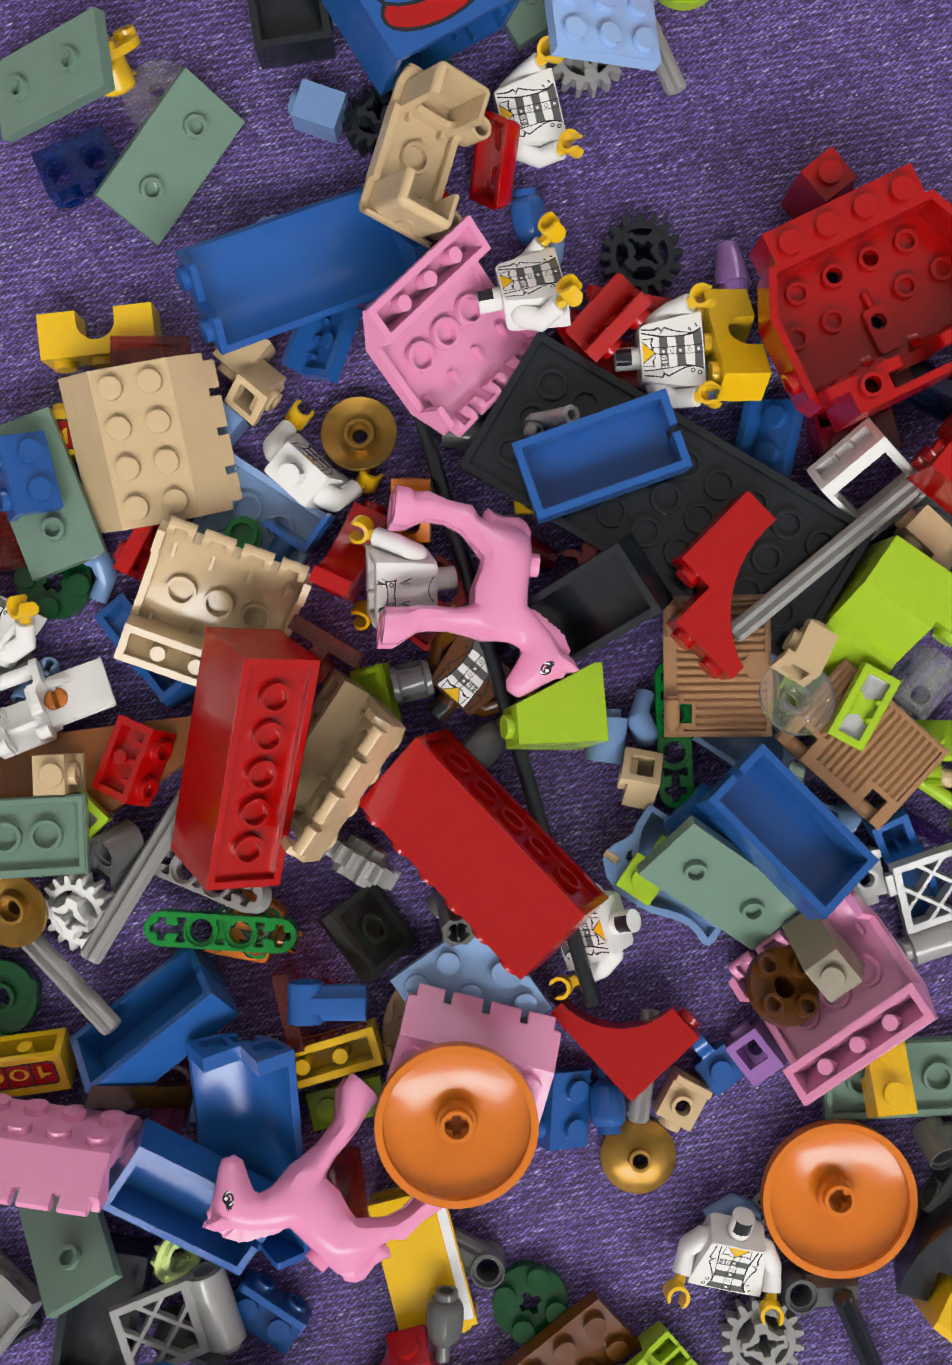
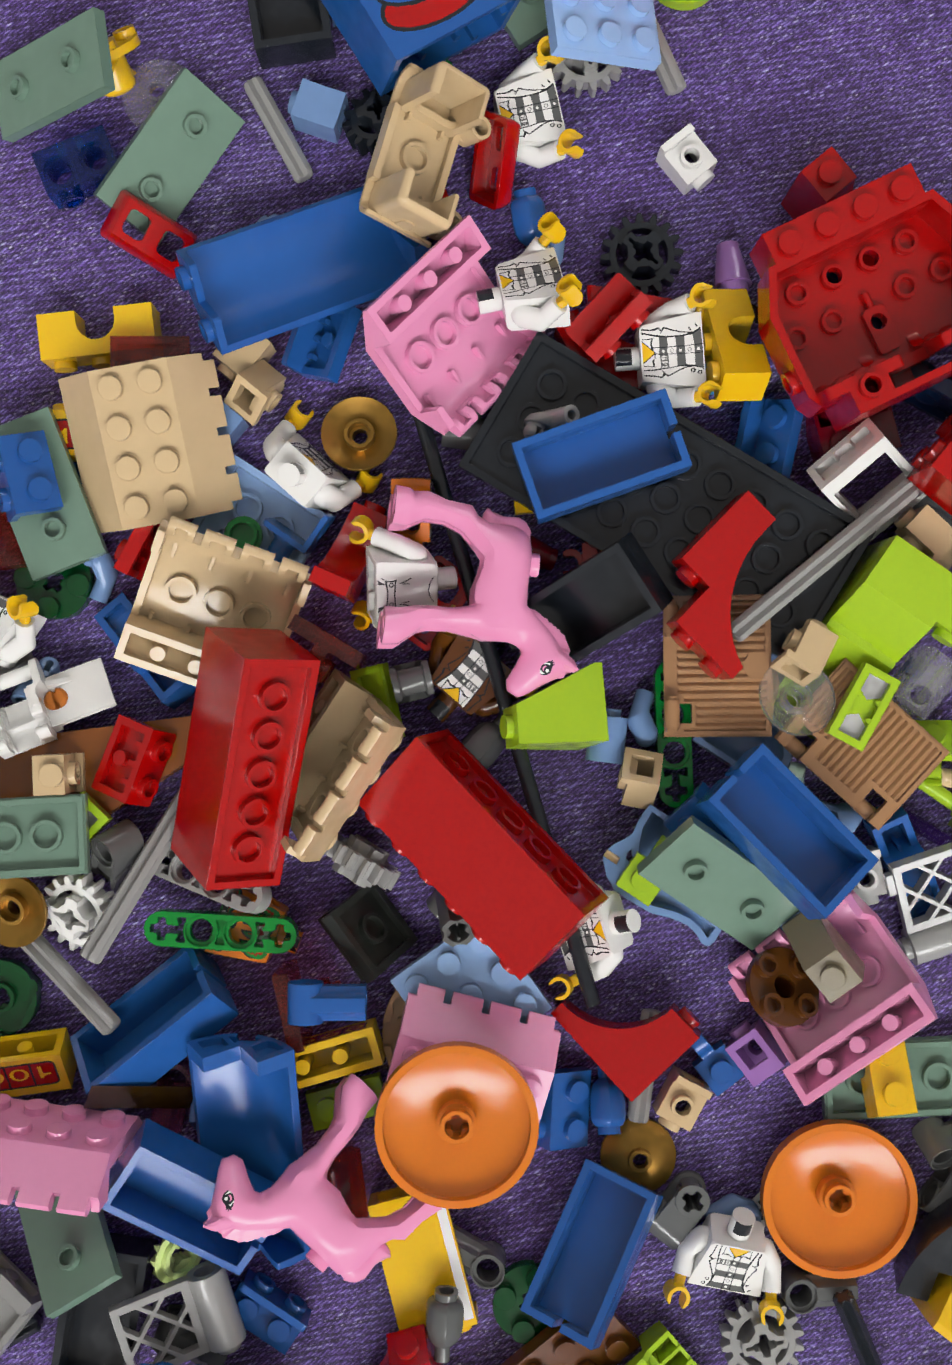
none -> red piece [100,190,198,279]
none -> light grey axle [244,76,313,184]
none -> blue piece [520,1159,664,1350]
none -> dark grey piece [649,1170,710,1250]
none -> white brick [655,123,718,196]

